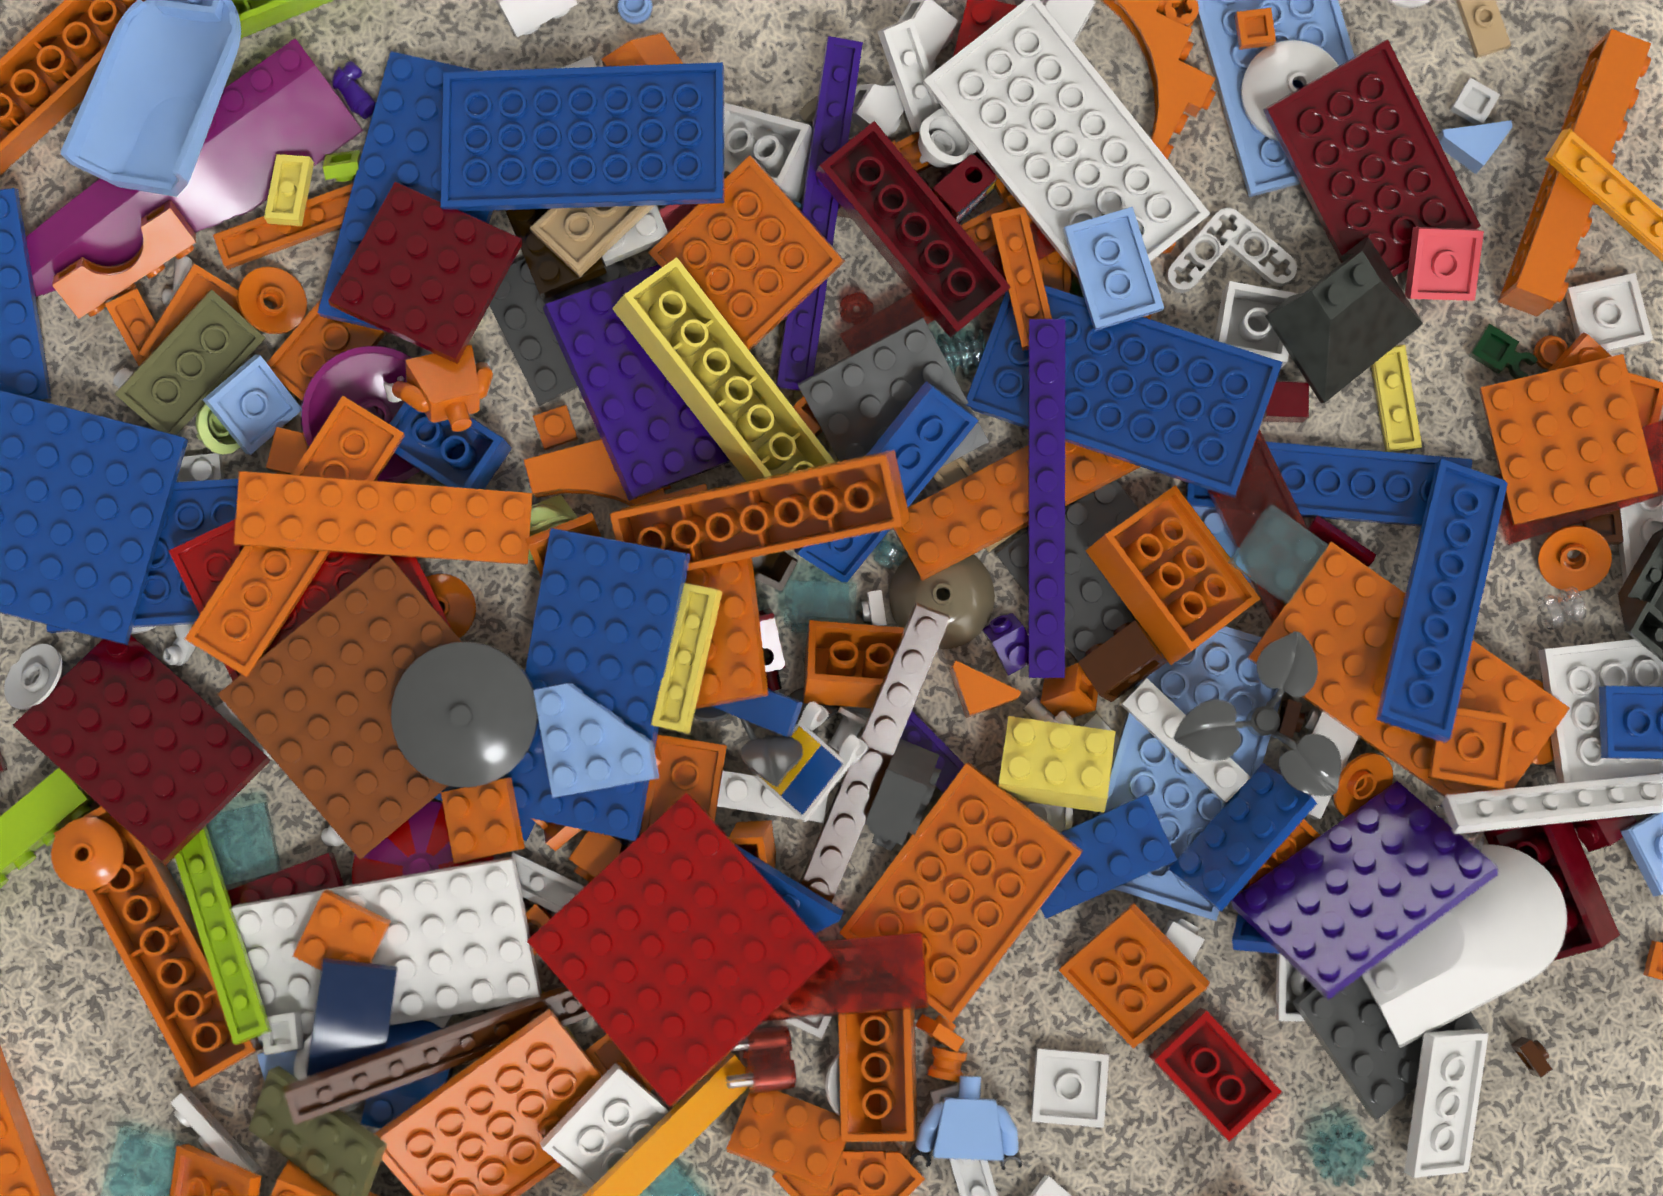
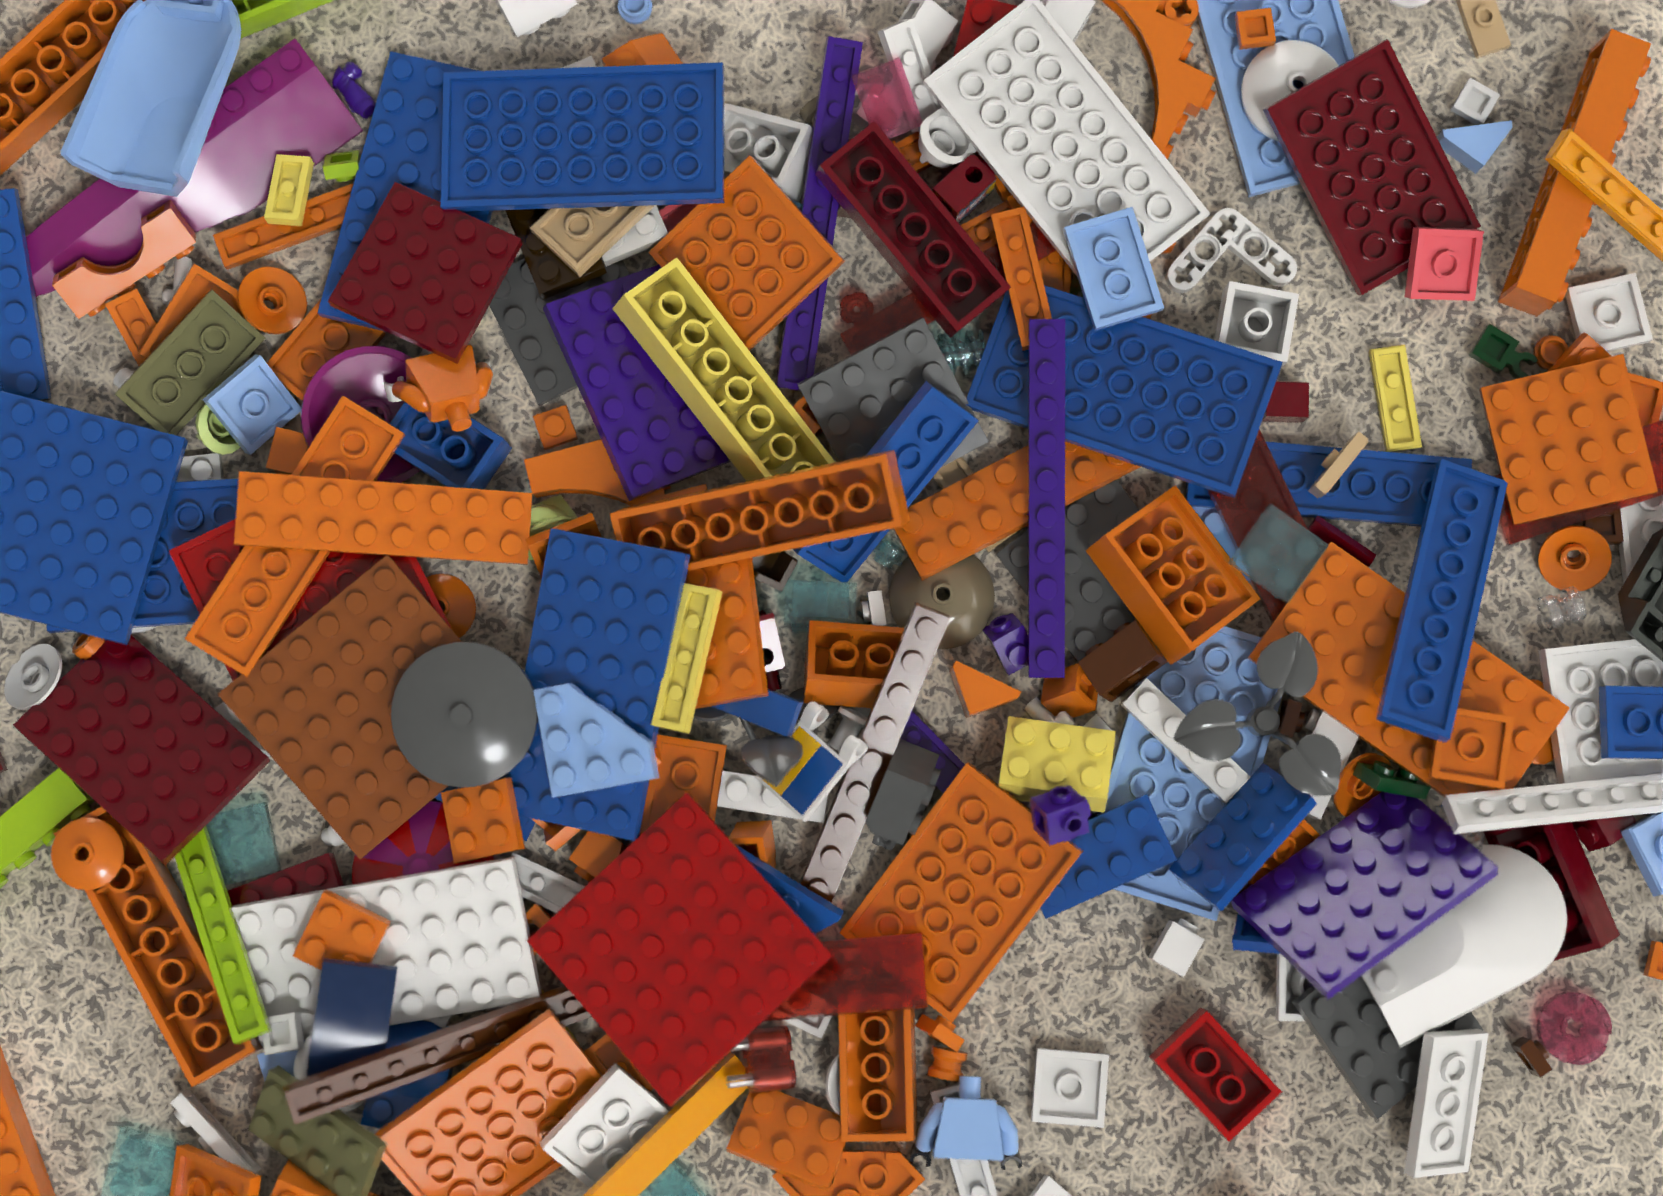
white arm [163,624,196,666] -> none
orange plate [1059,903,1210,1049] -> none
pearl dark grey slope [1265,237,1423,404] -> none
clear light blue gear [1312,1124,1375,1187] -> none
none -> orange tile [72,634,105,660]
none -> clear pink plate [851,57,923,139]
none -> dark purple brick [1030,785,1091,845]
none -> tan plate [1308,432,1368,498]
none -> dark green plate [1353,761,1431,799]
none -> clear pink plate [1536,992,1612,1065]

